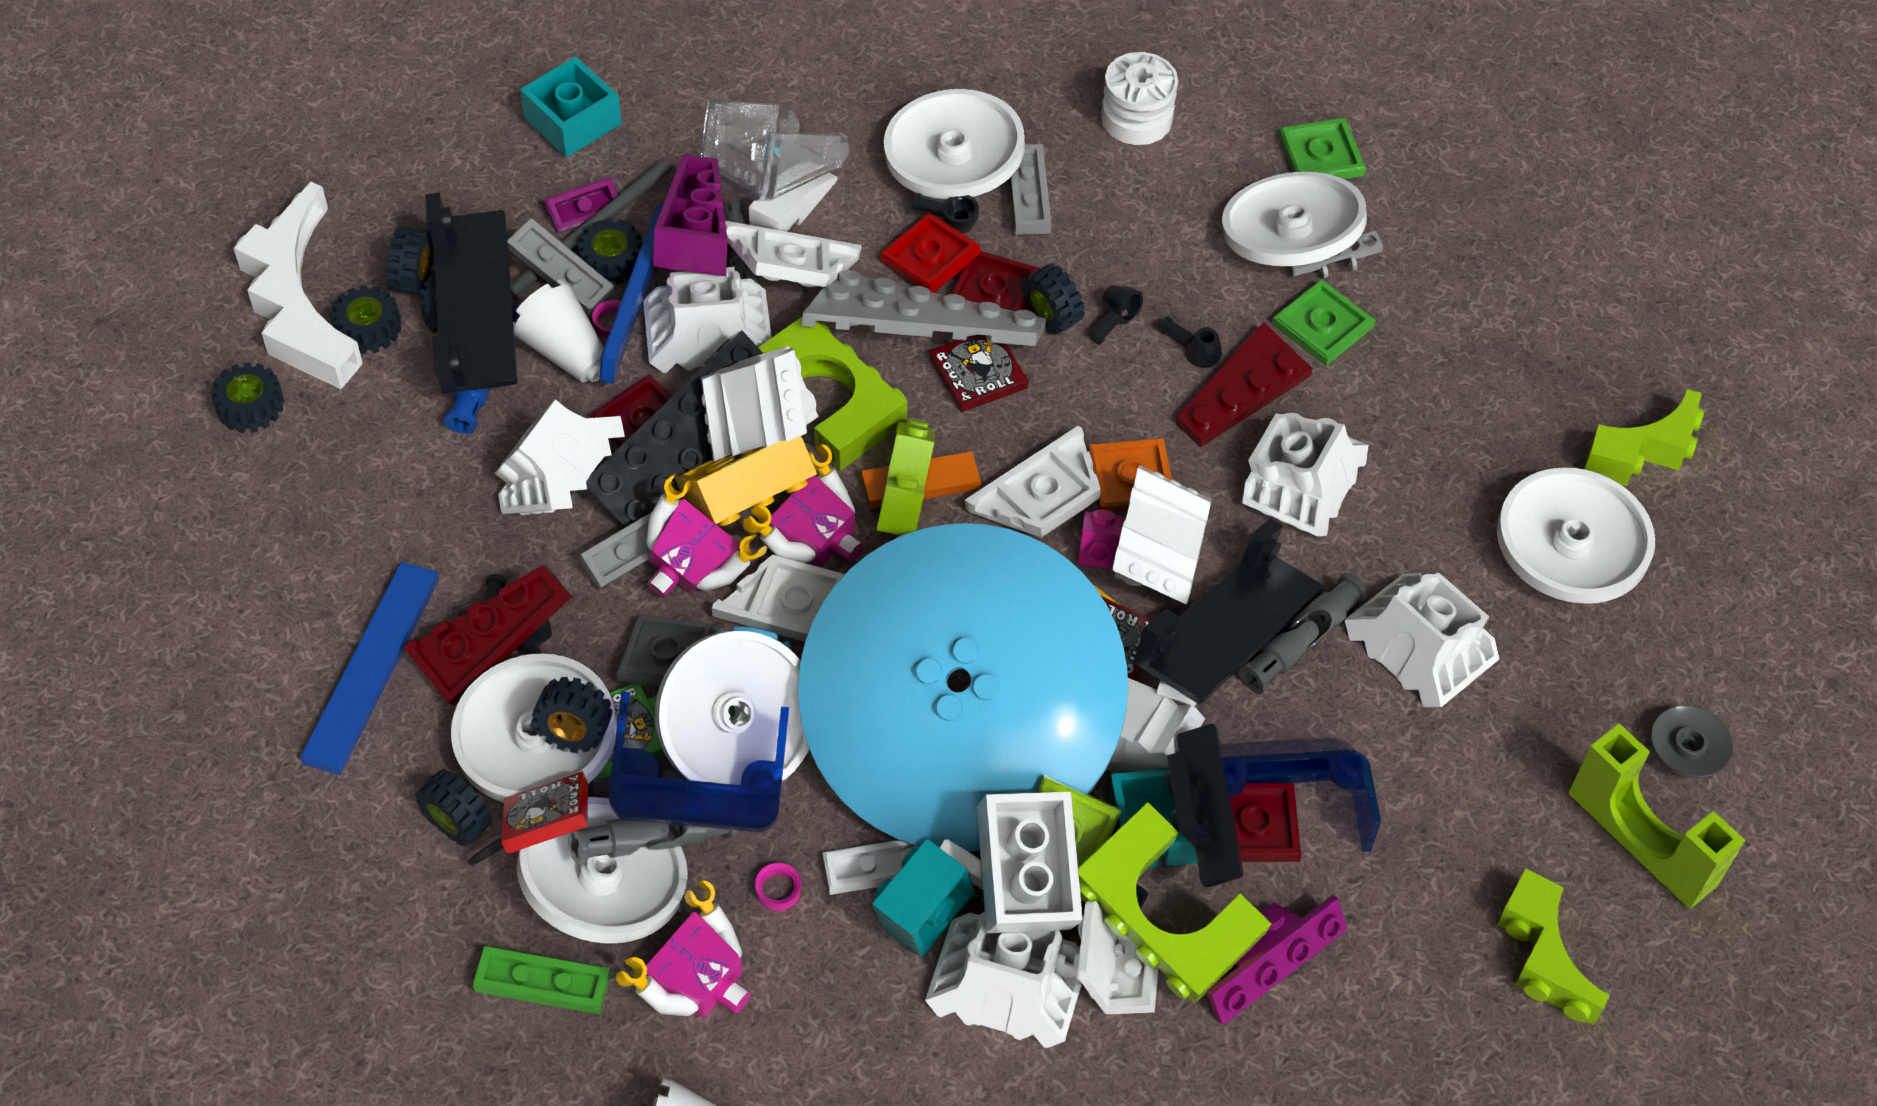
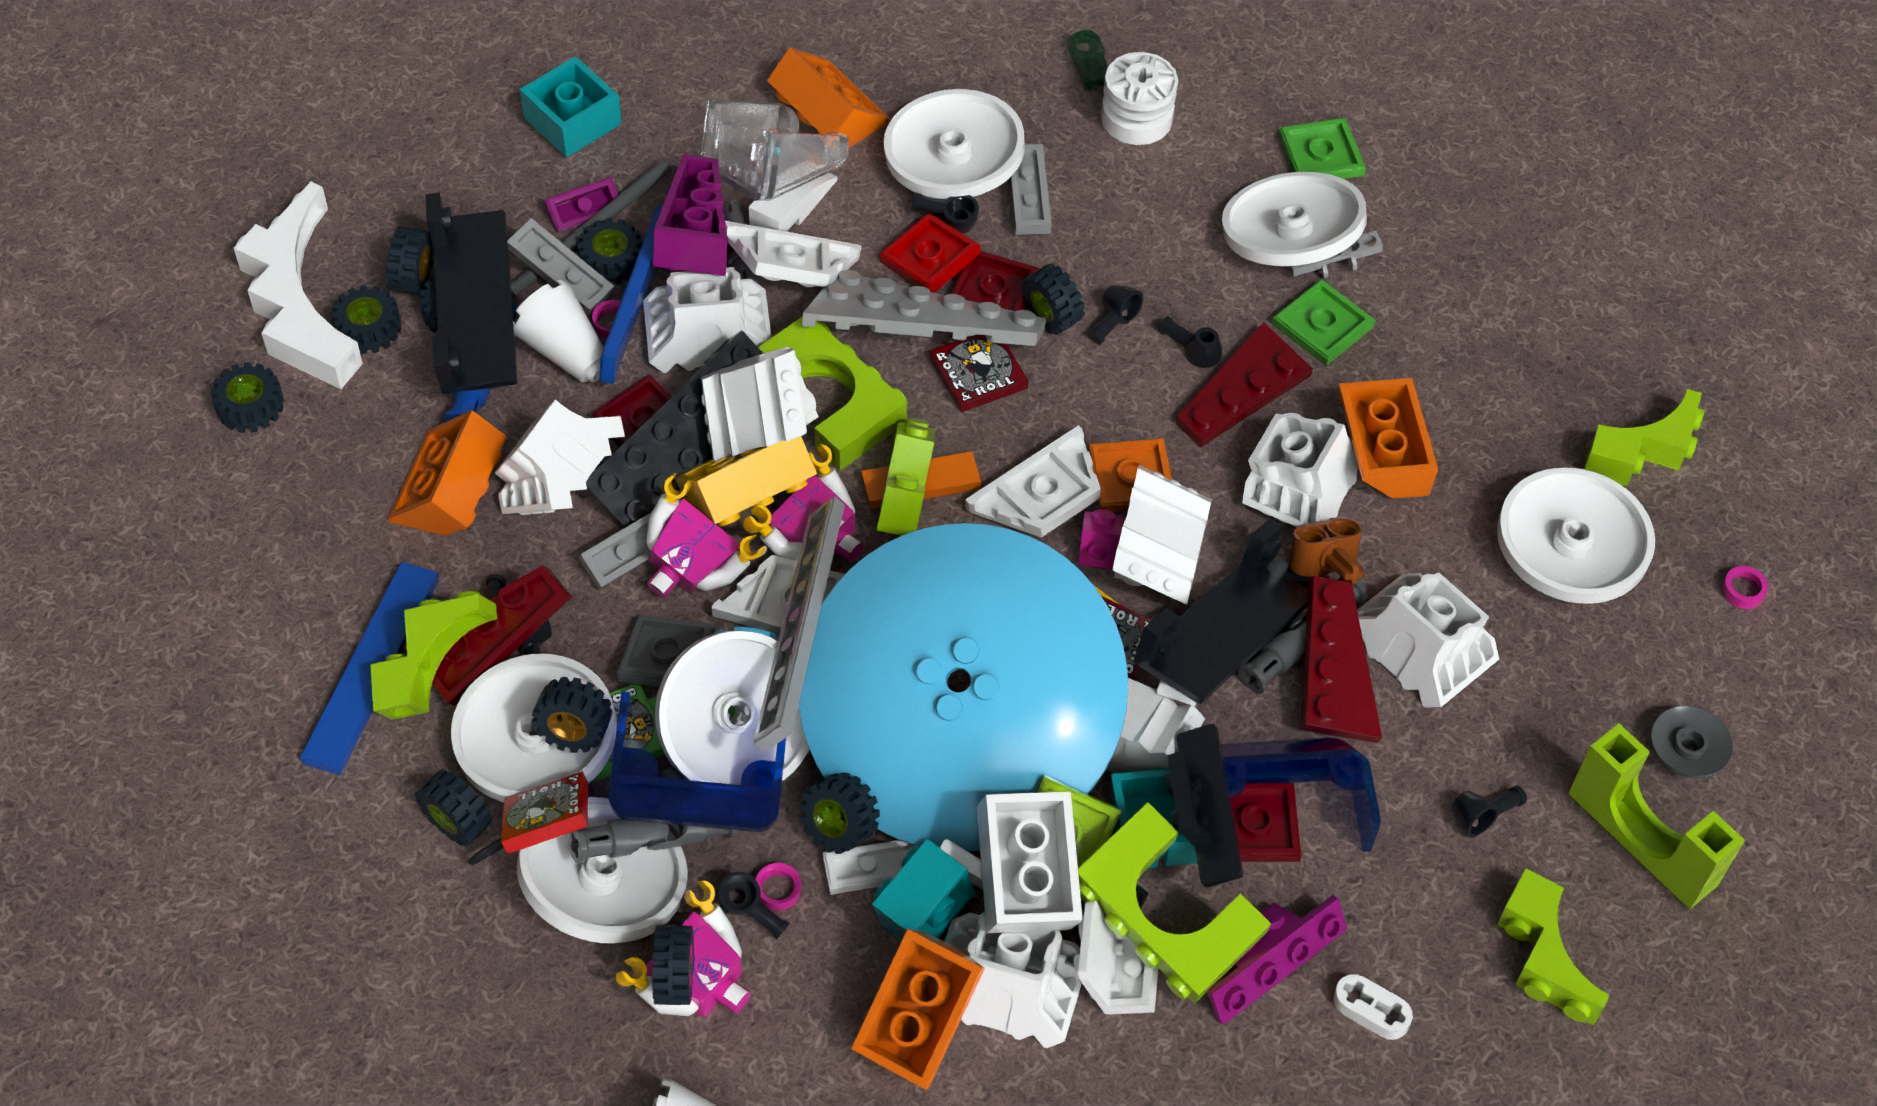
bright green plate [473,946,611,1015] -> none
none -> lime arch [370,591,497,720]
none -> orange slope [387,410,507,536]
none -> black wheel [652,925,694,1005]
none -> black bar [717,872,790,940]
none -> light grey tile [753,497,845,753]
none -> orange slope [767,47,892,147]
none -> black wheel [799,773,880,854]
none -> orange slope [851,929,985,1090]
none -> clear green piece [1069,30,1108,91]
none -> dark orange beam [1289,518,1364,585]
none -> dark red wing [1300,576,1382,743]
none -> white beam [1333,974,1413,1039]
none -> orange slope [1338,378,1438,499]
none -> black bar [1452,785,1527,838]
none -> dark pink piece [1722,566,1768,609]

